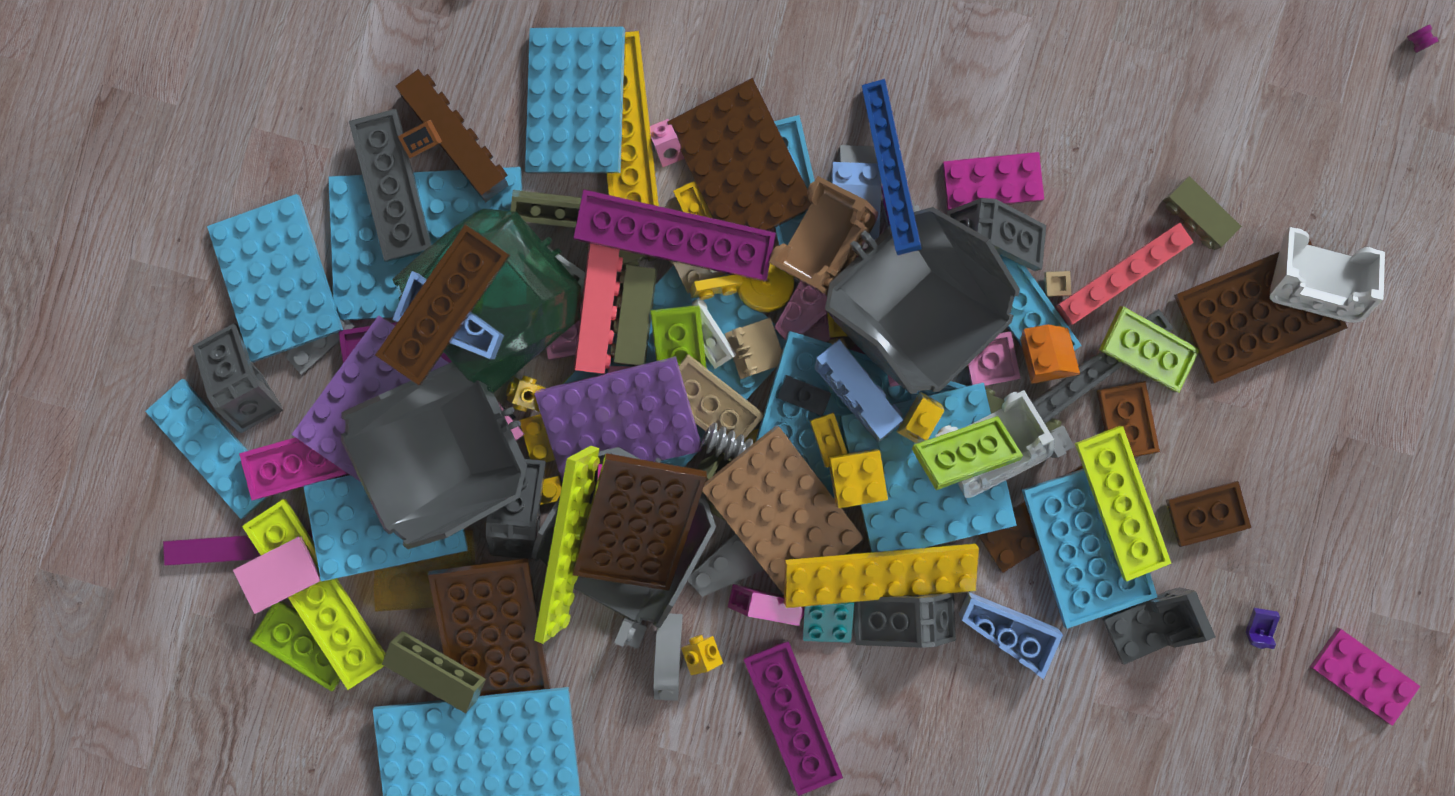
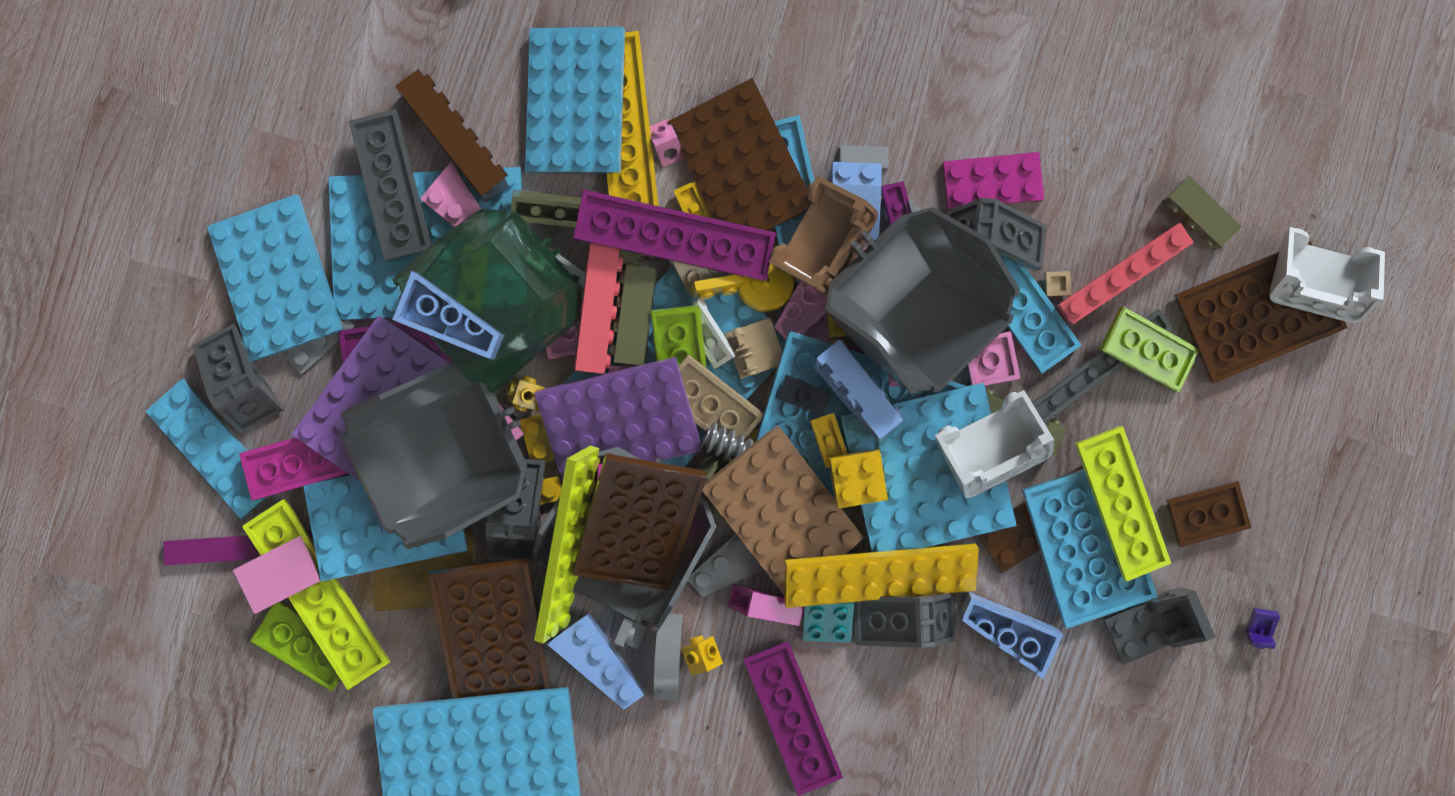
reddish brown plate [375,224,510,385] -> none
olive brick [382,631,486,713] -> none
slope [398,120,442,158] -> none
blue plate [862,79,922,256] -> none
yellow torso [896,392,944,444] -> none
lime tile [912,416,1023,490] -> none
orange slope [1020,324,1080,384] -> none
light grey bracket [1049,426,1074,458] -> none
dark orange tile [1097,381,1160,457] -> none
dark pink plate [1310,628,1421,726] -> none
magenta wheel [1407,24,1439,53] -> none
none -> bright pink wing [420,162,493,245]
none -> light blue wedge [547,612,645,709]

